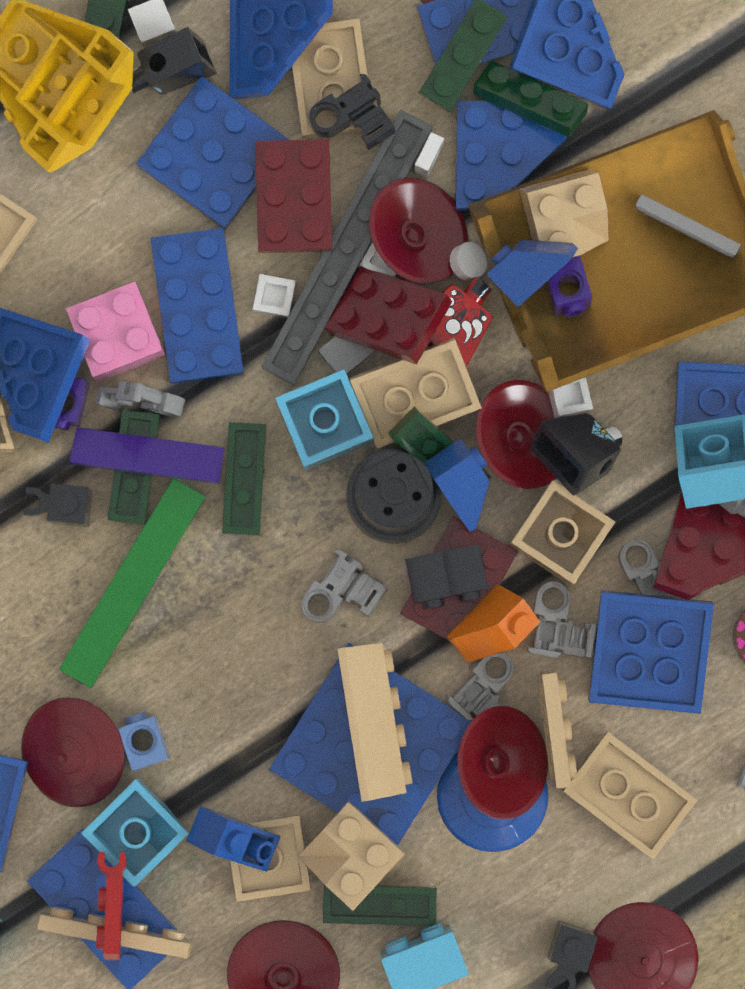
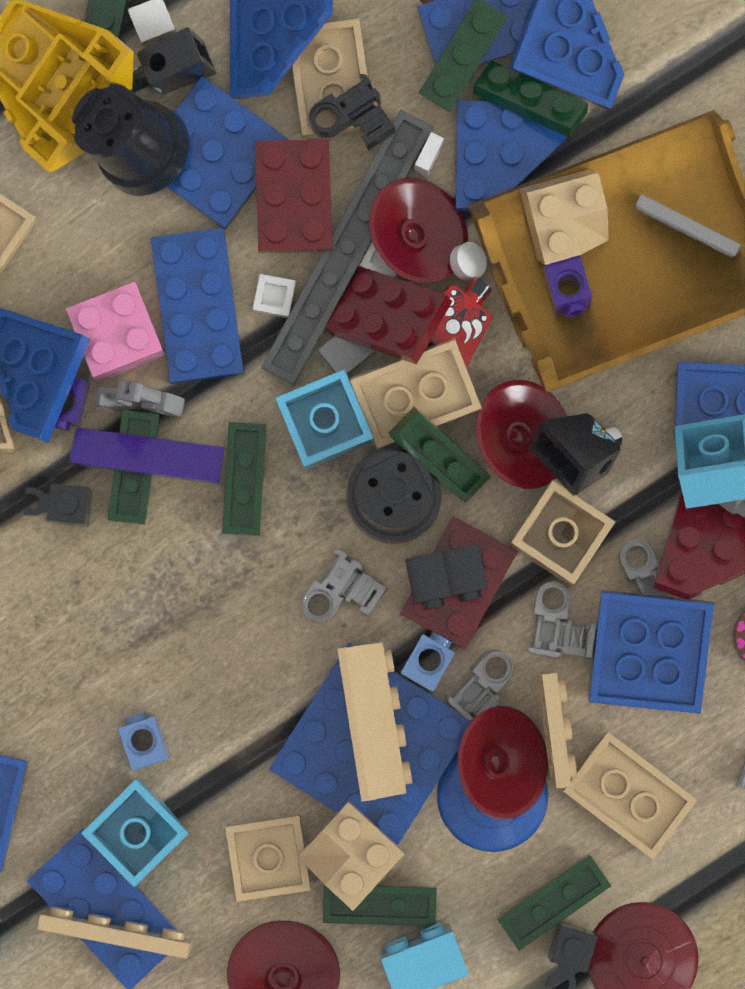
dark red hat [21,698,125,807] -> none
green tile [59,478,206,689] -> none
red plate [96,852,127,960] -> none
blue slope [186,806,281,872] -> none
blue slope [423,438,489,532] -> none
orange slope [446,584,540,662] -> none
blue slope [487,240,578,307] -> none
white tile [548,377,593,418] -> none
none -> black piece [72,84,189,196]
none -> medium blue brick [400,632,455,692]
none -> dark green plate [497,854,611,951]

